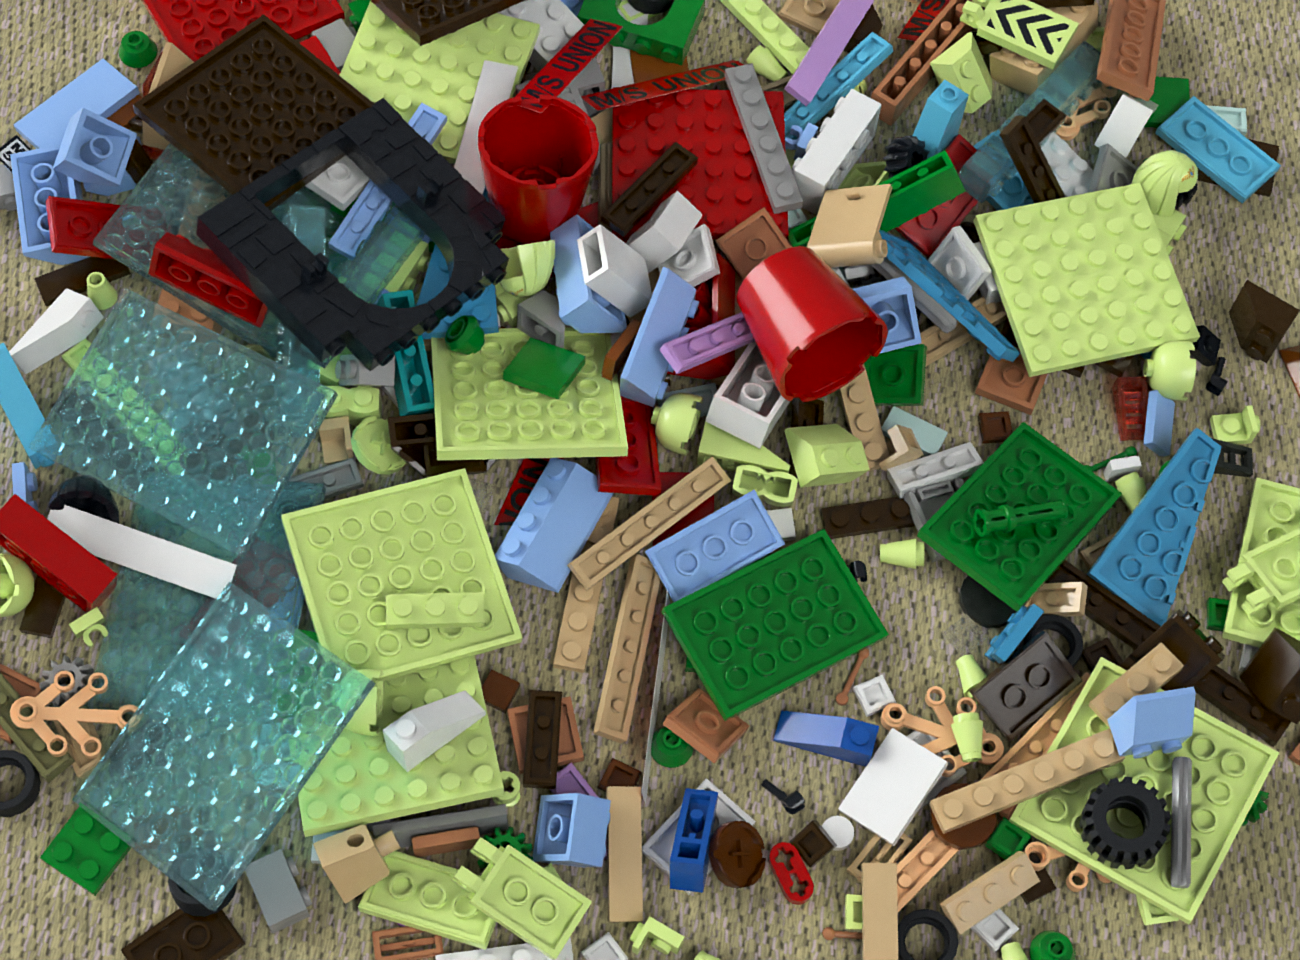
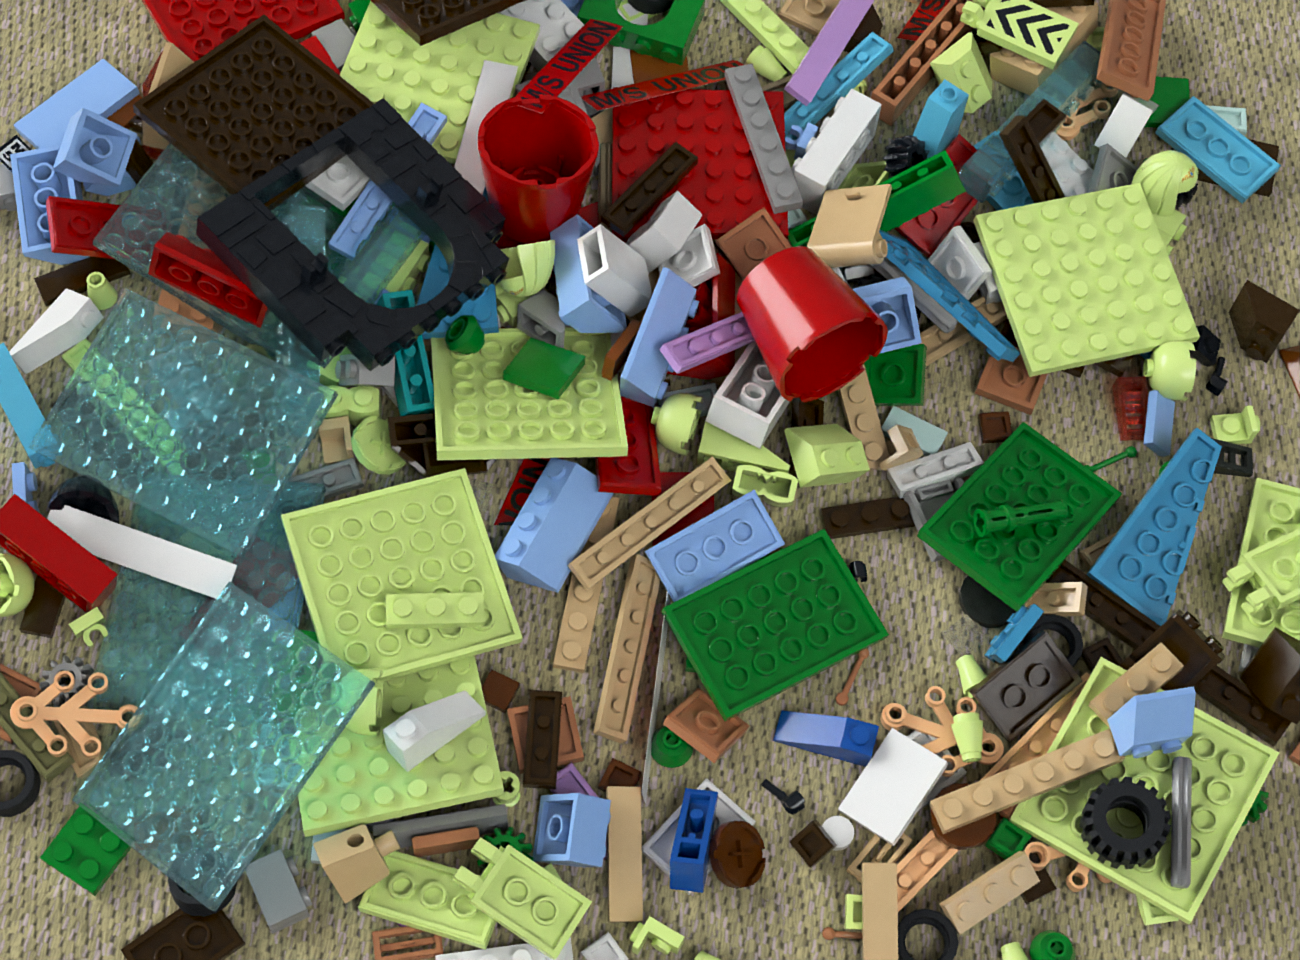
green cone [119,31,158,68] -> none
white tile [766,508,796,541] -> none
red beam [768,842,814,905] -> none
white tile [853,675,897,717] -> none
yellowish green cone [880,538,925,569] -> none
white tile [971,908,1019,953] -> none
white tile [1103,456,1142,482] -> none
yellowish green cone [1115,472,1147,513] -> none
green tile [1206,597,1230,631] -> none

